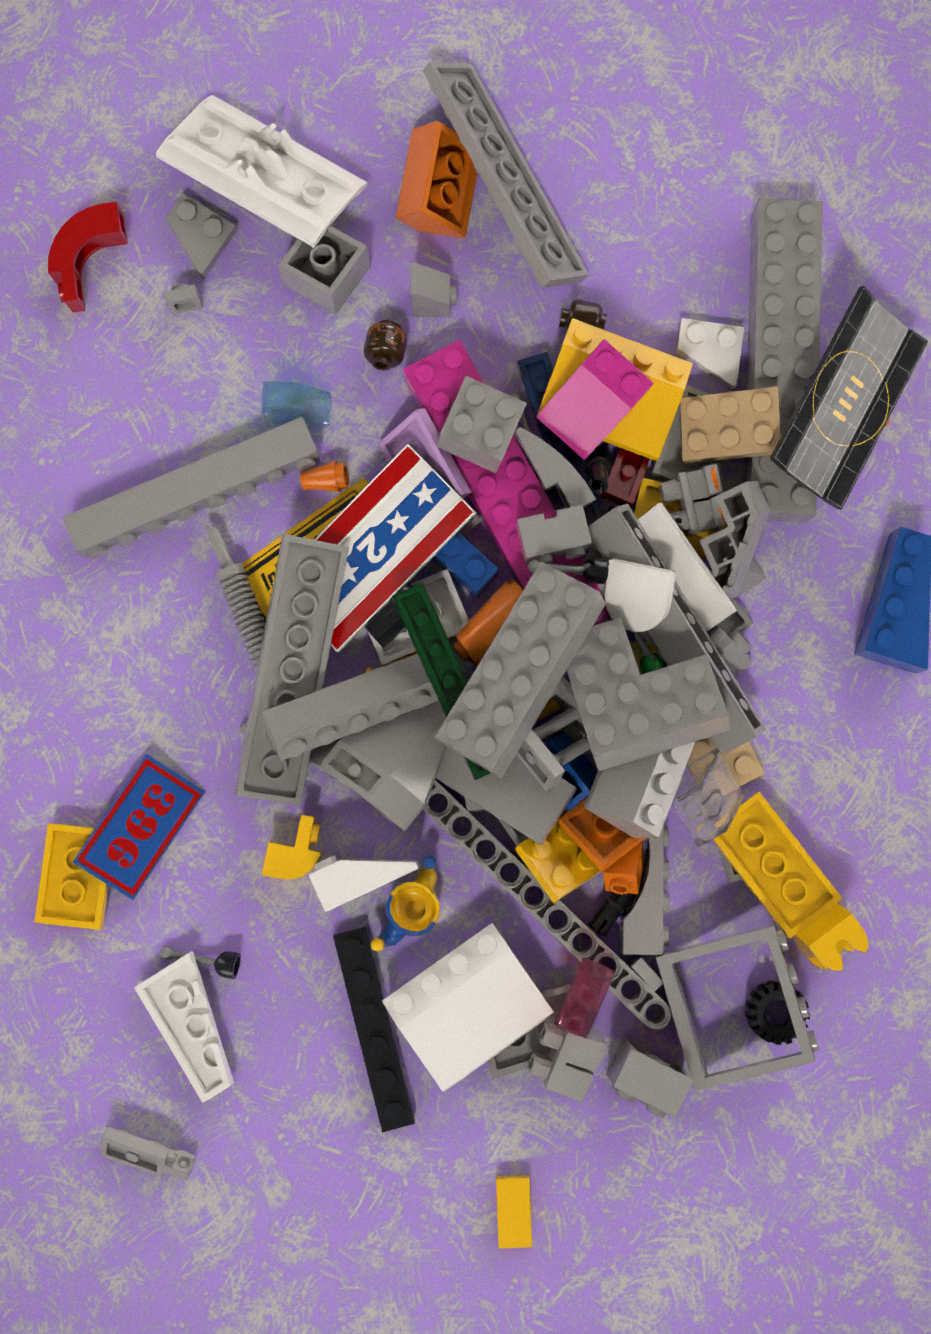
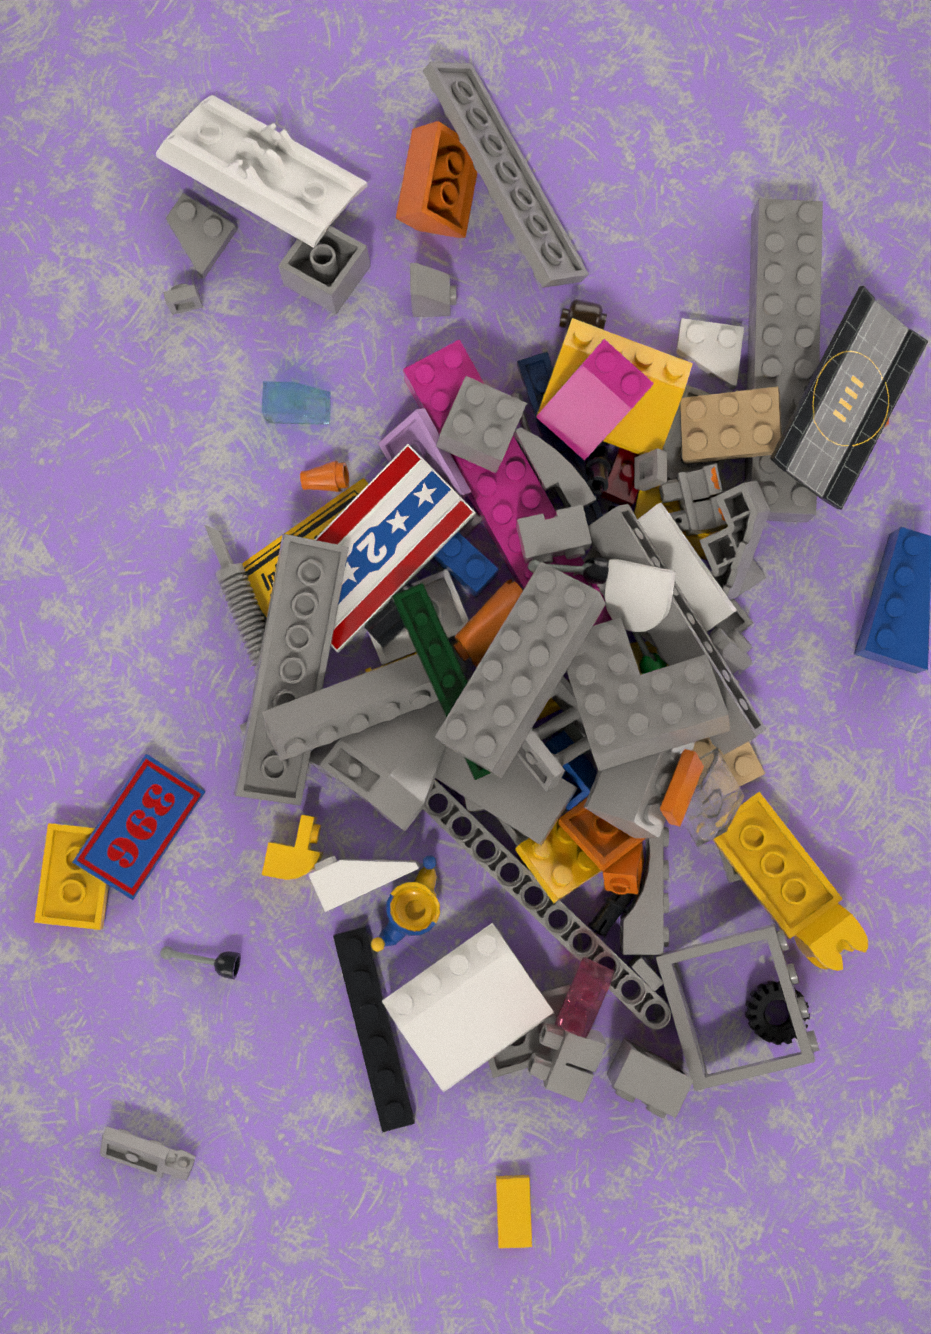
red arch [48,201,128,313] -> none
light grey brick [63,417,320,559] -> none
white wing [134,951,234,1103] -> none
dark brown head [363,320,408,371] -> none
none -> light grey tile [635,449,667,491]
none -> orange tile [660,749,704,827]

